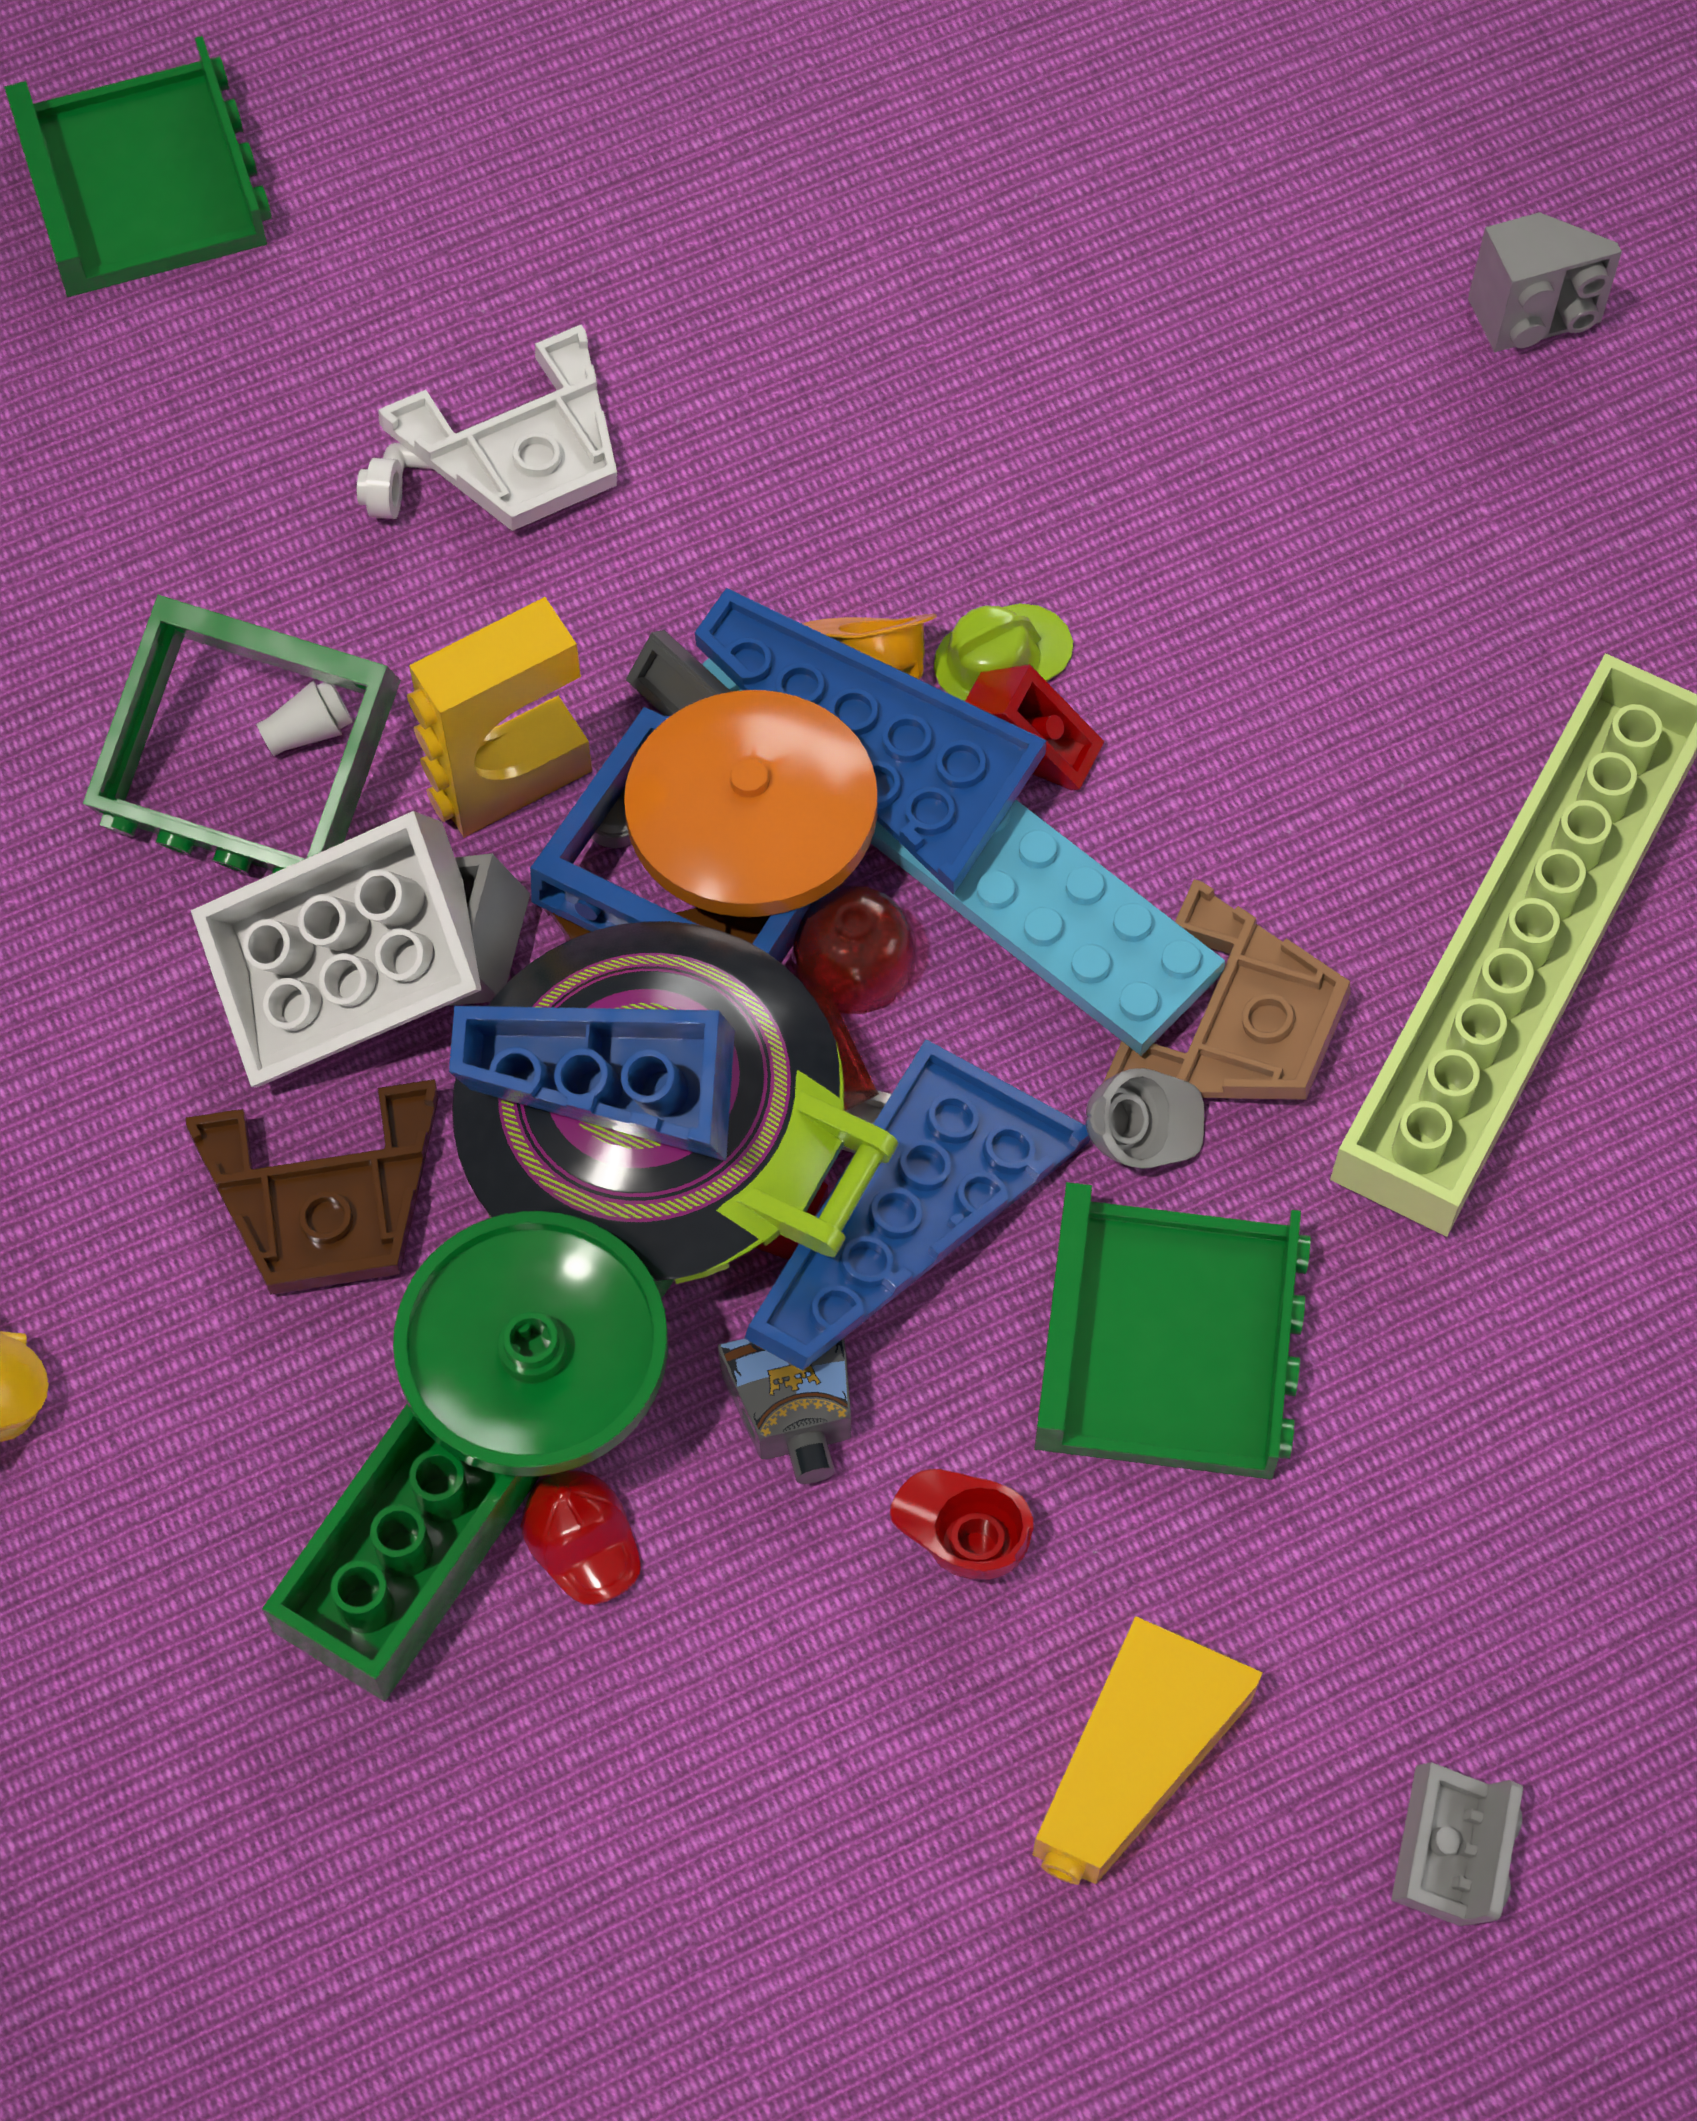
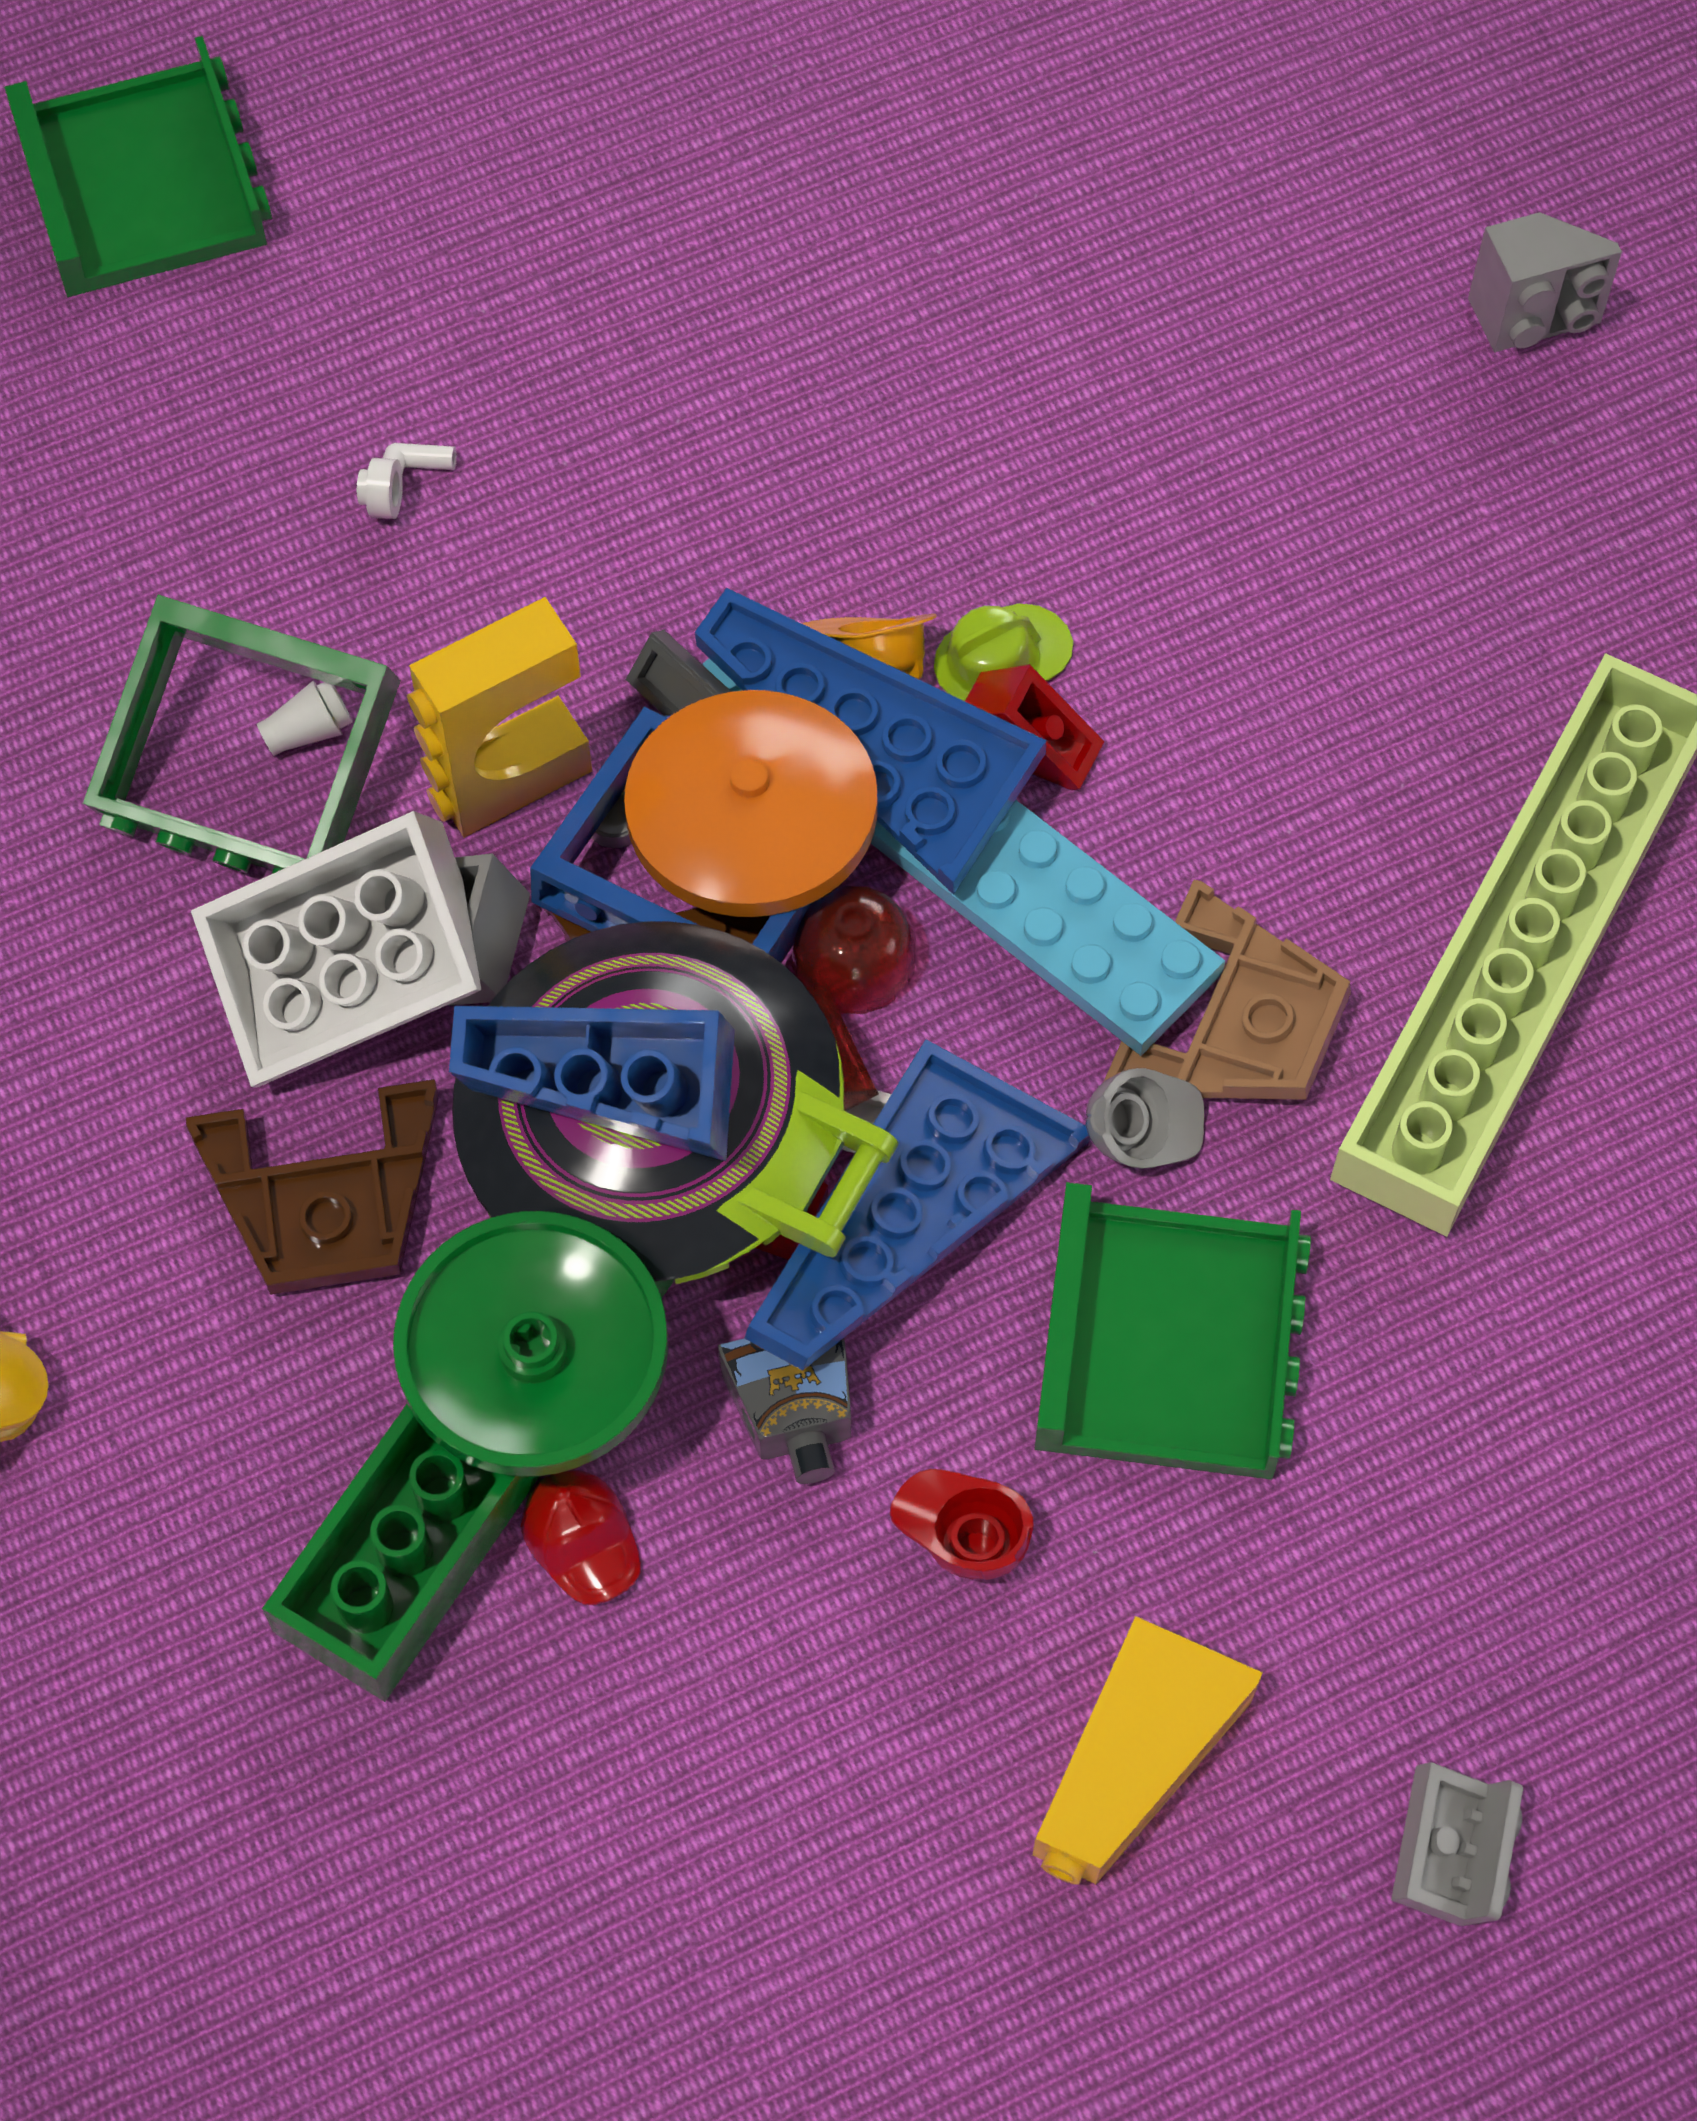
white wing [378,325,617,531] -> none

